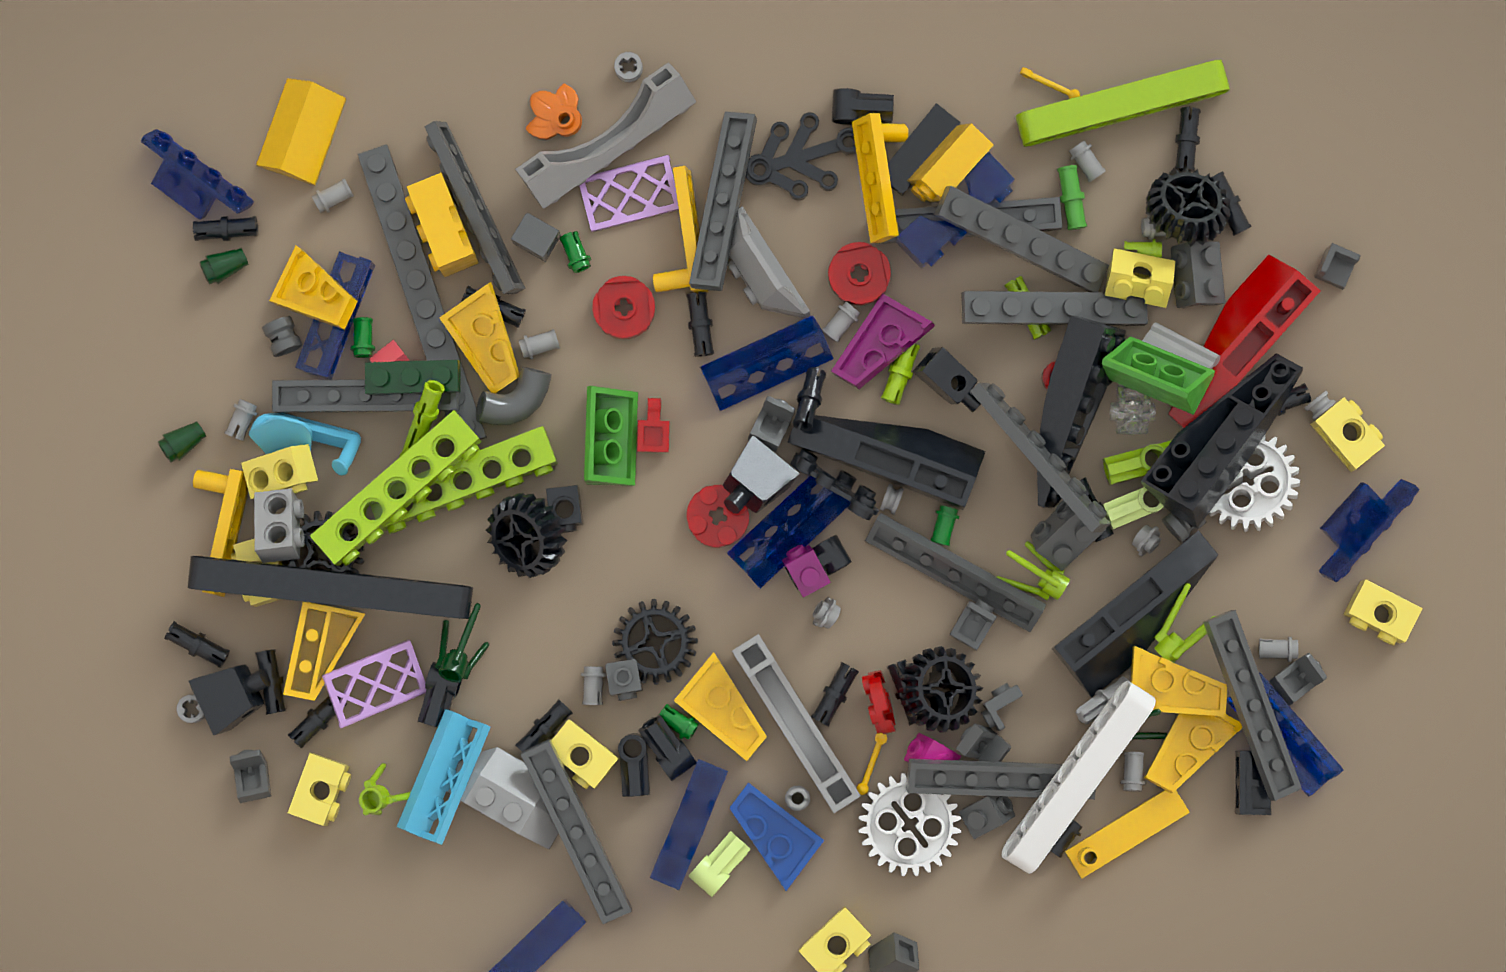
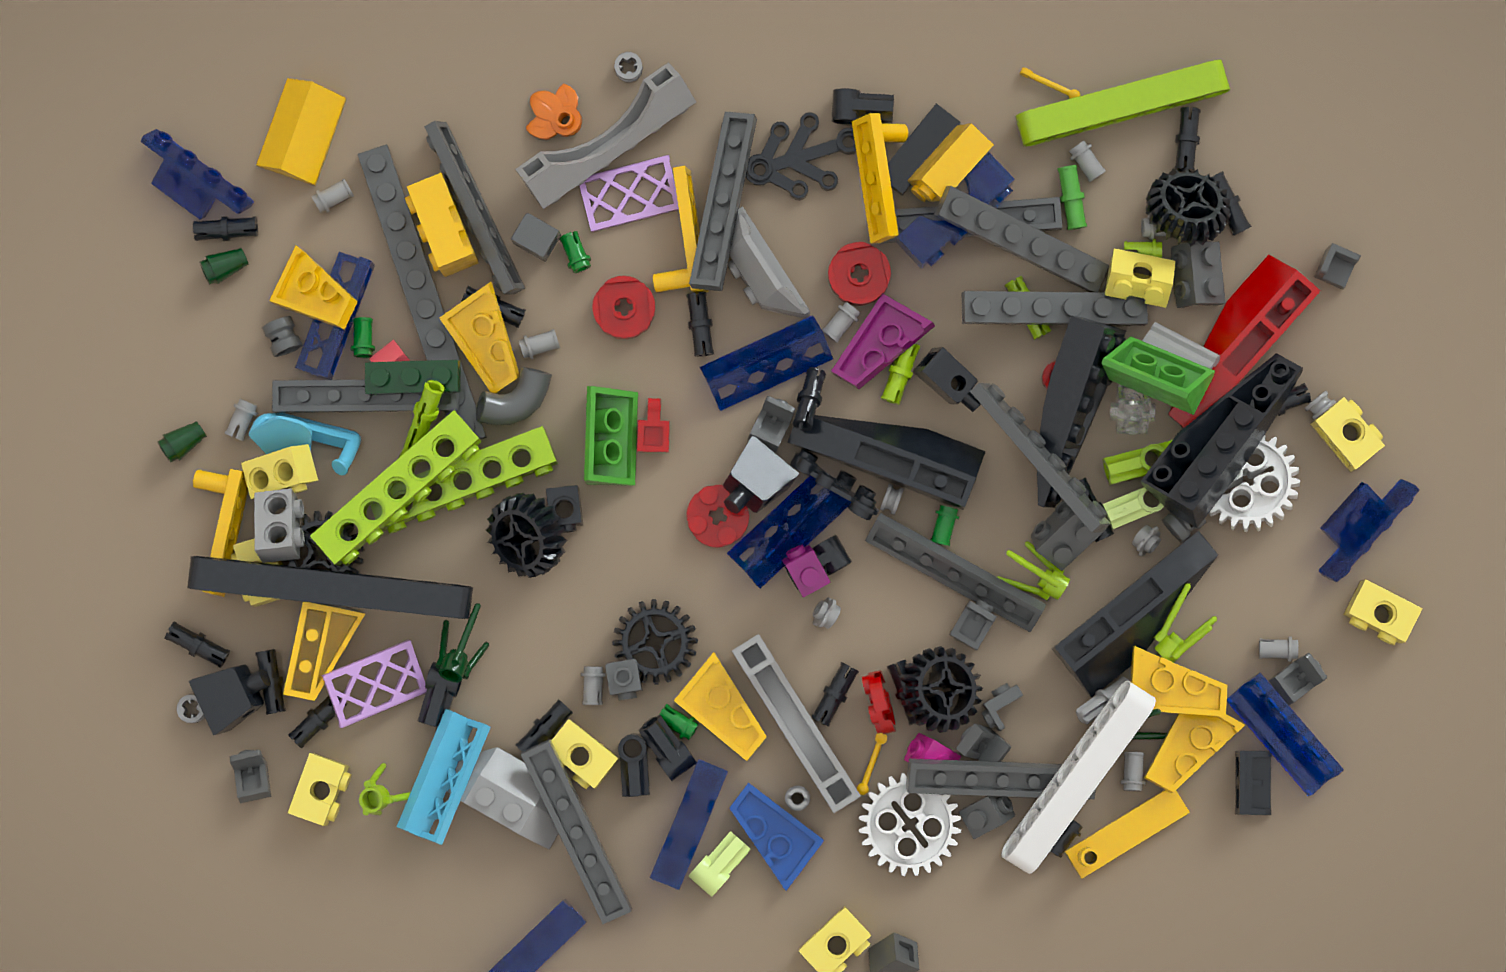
dark grey plate [1203,610,1302,801] -> none

